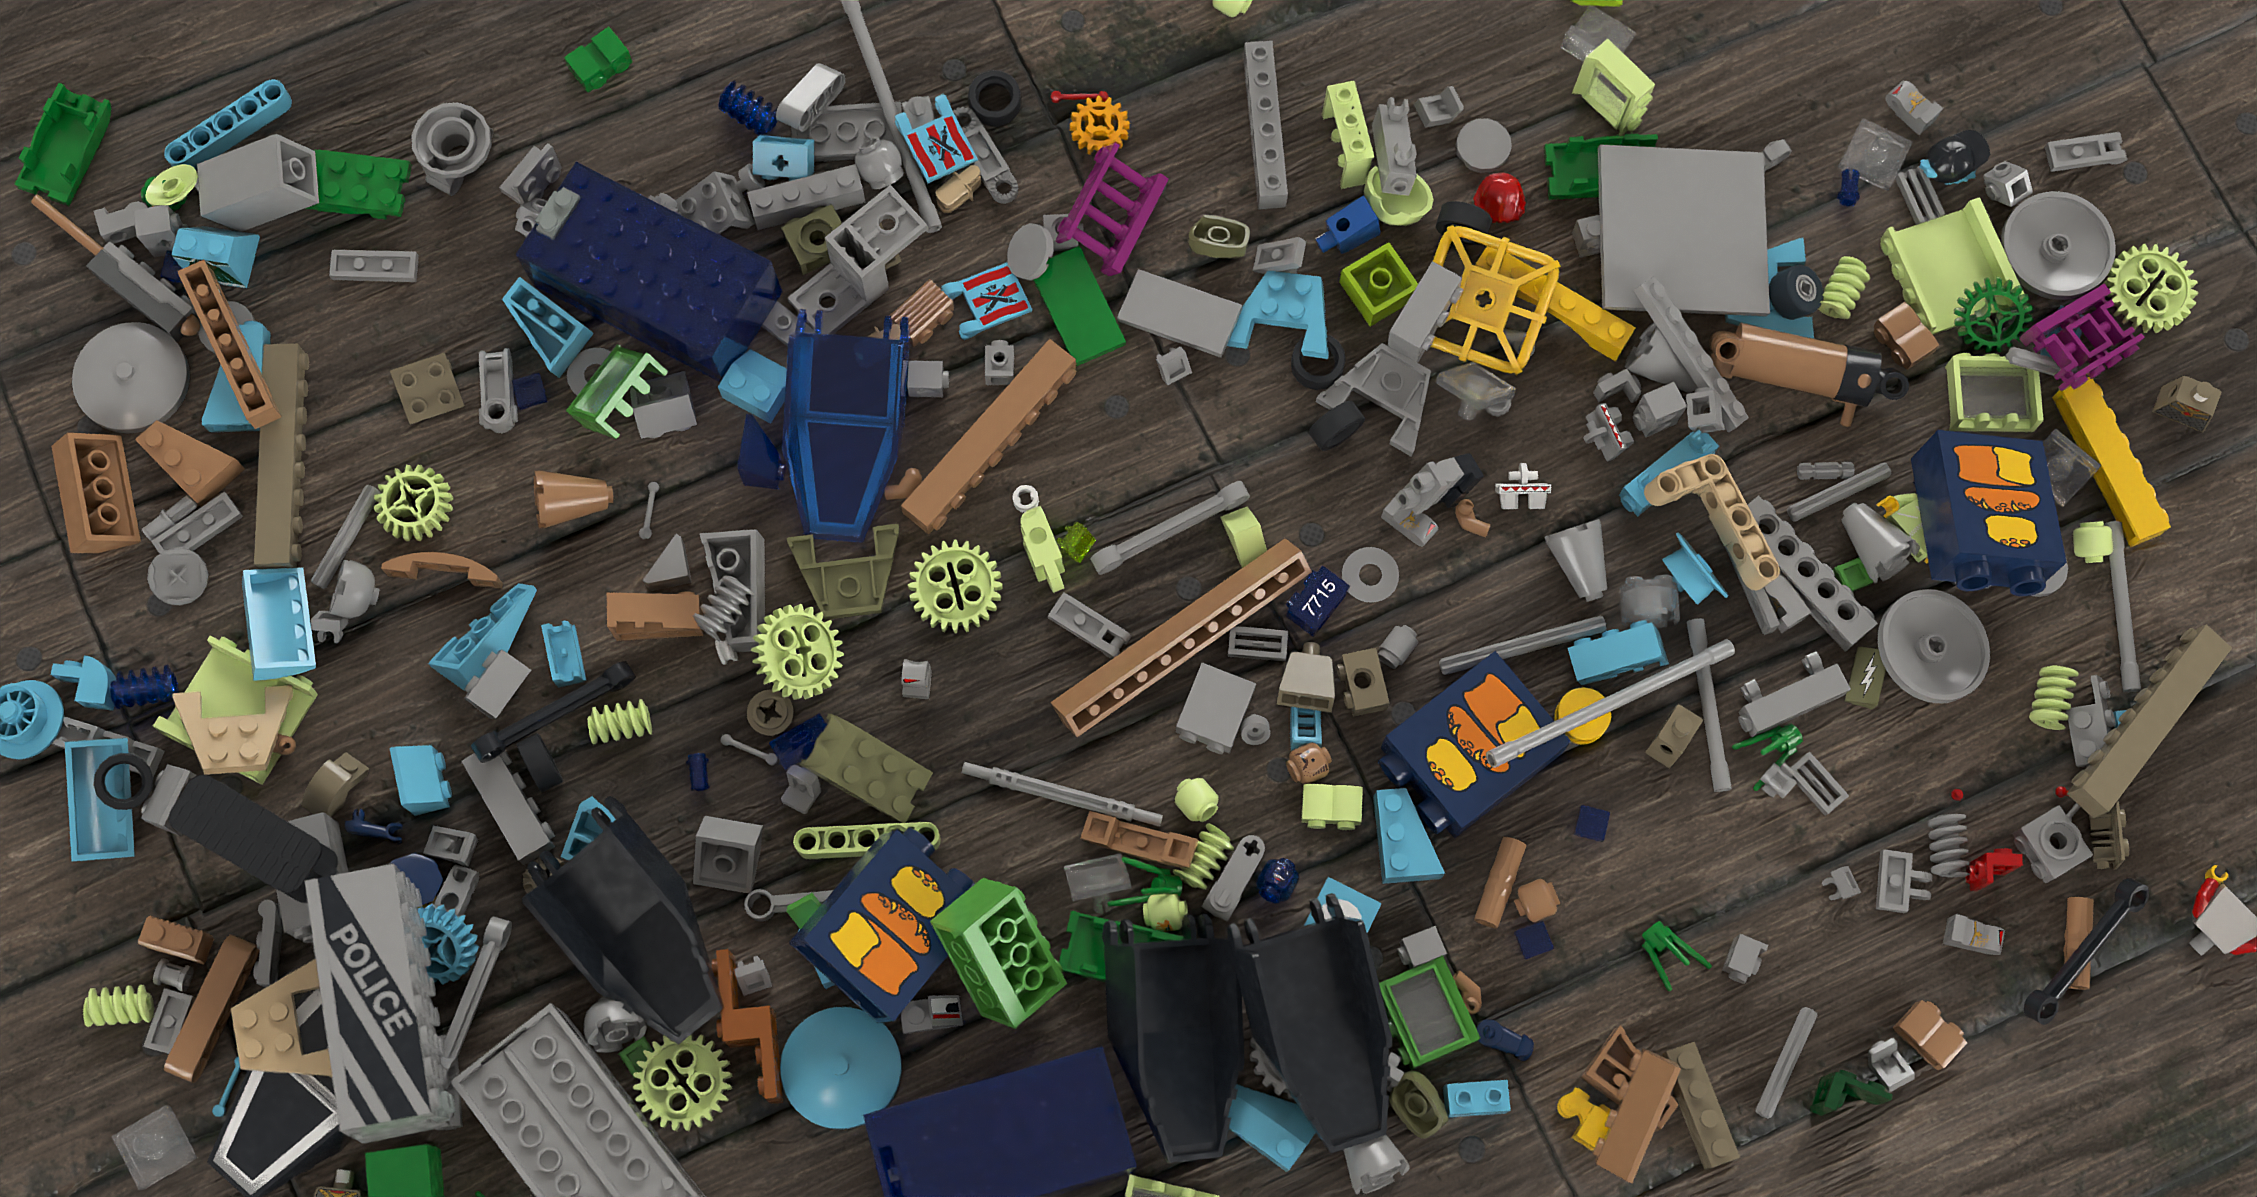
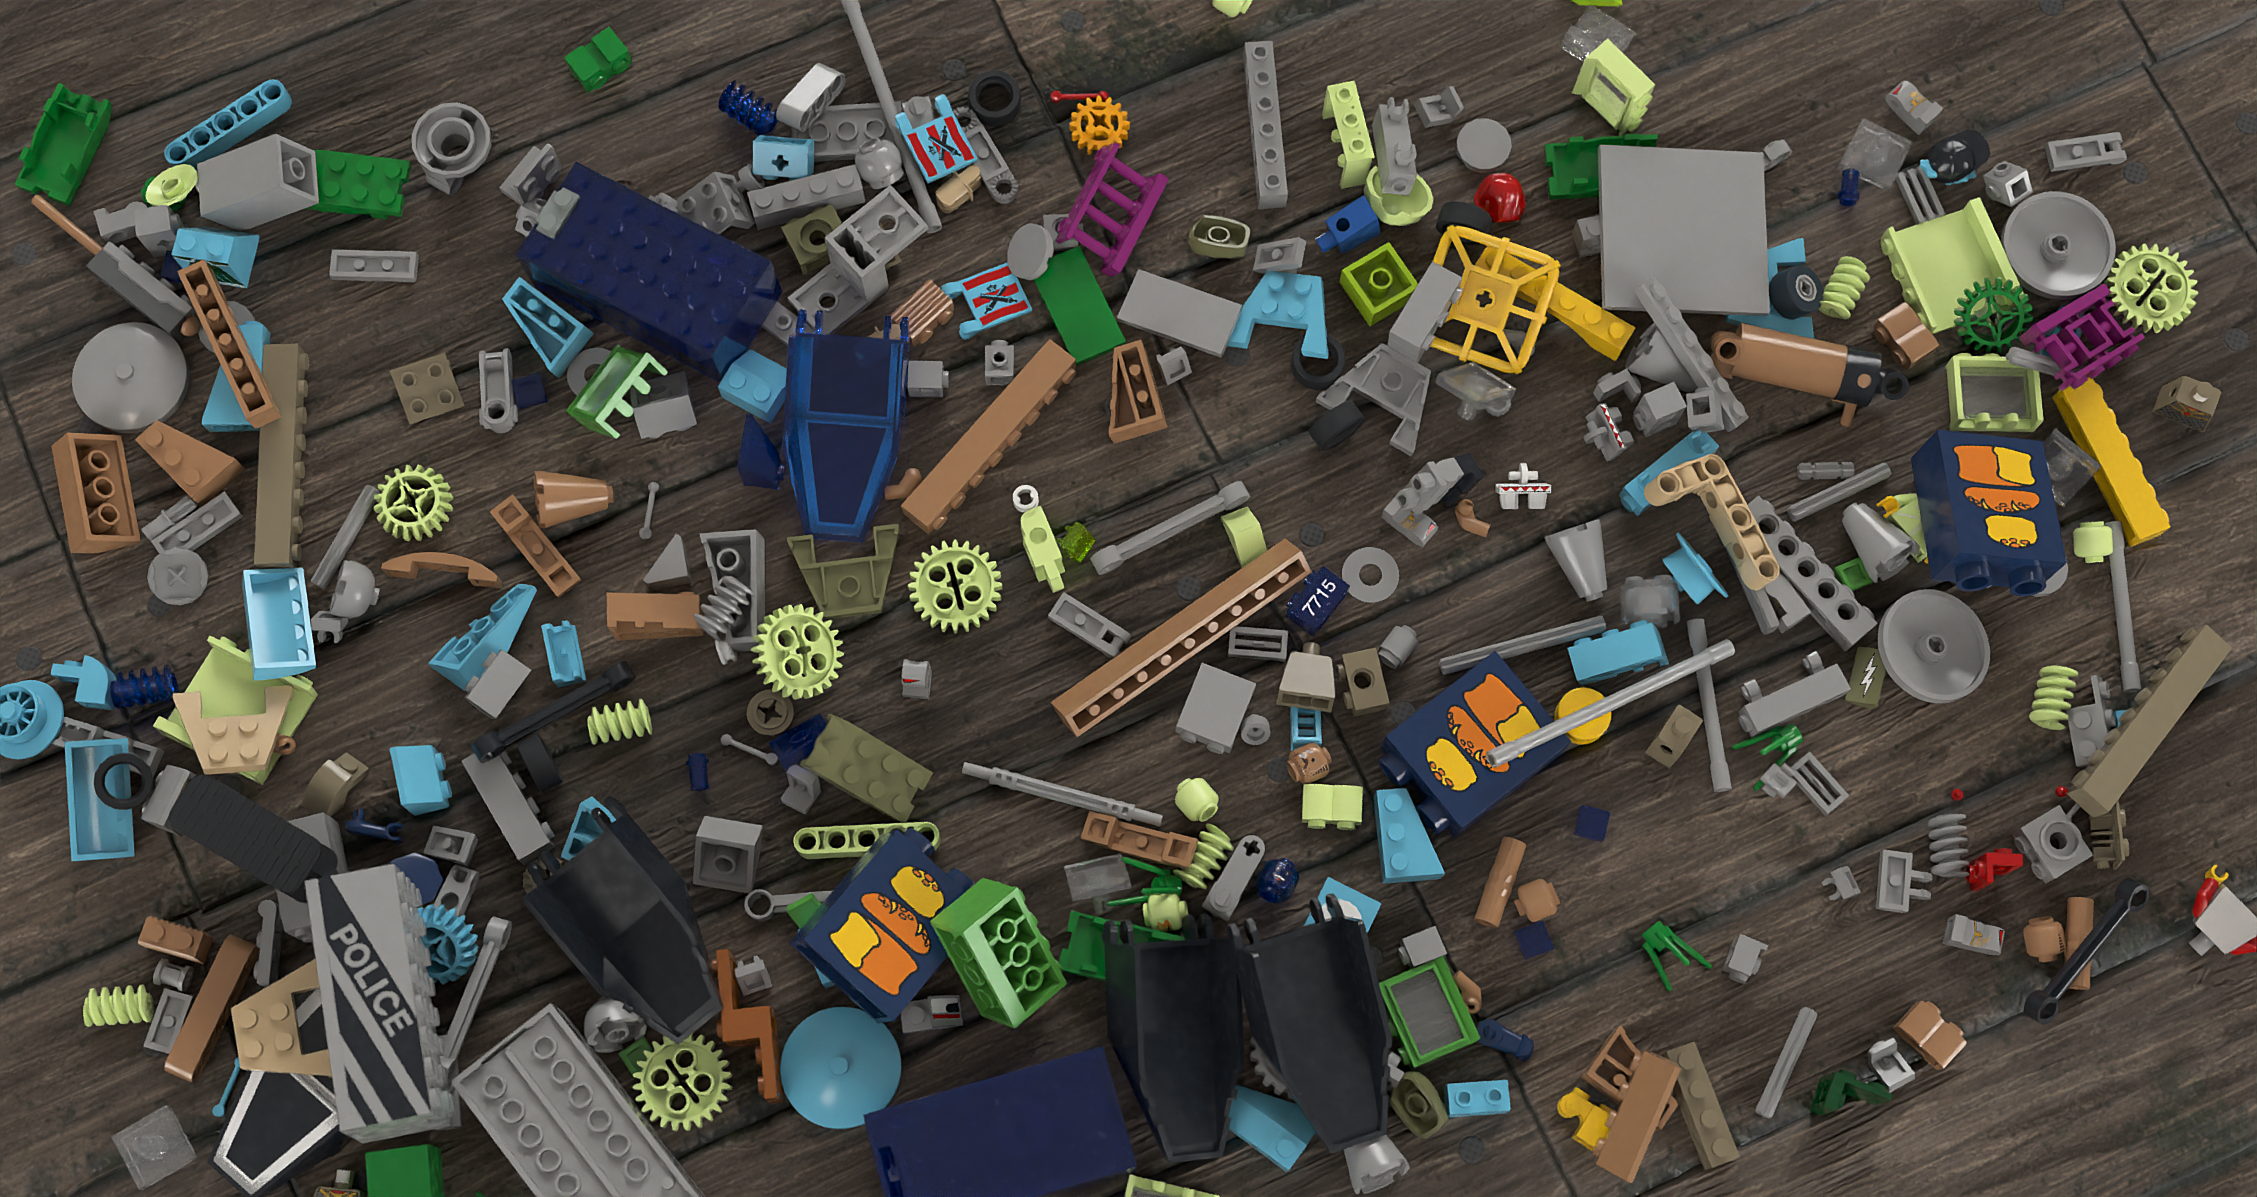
none -> medium nougat slope [490,494,582,598]
none -> medium nougat wedge [1109,340,1168,444]
none -> medium nougat head [2023,917,2066,962]

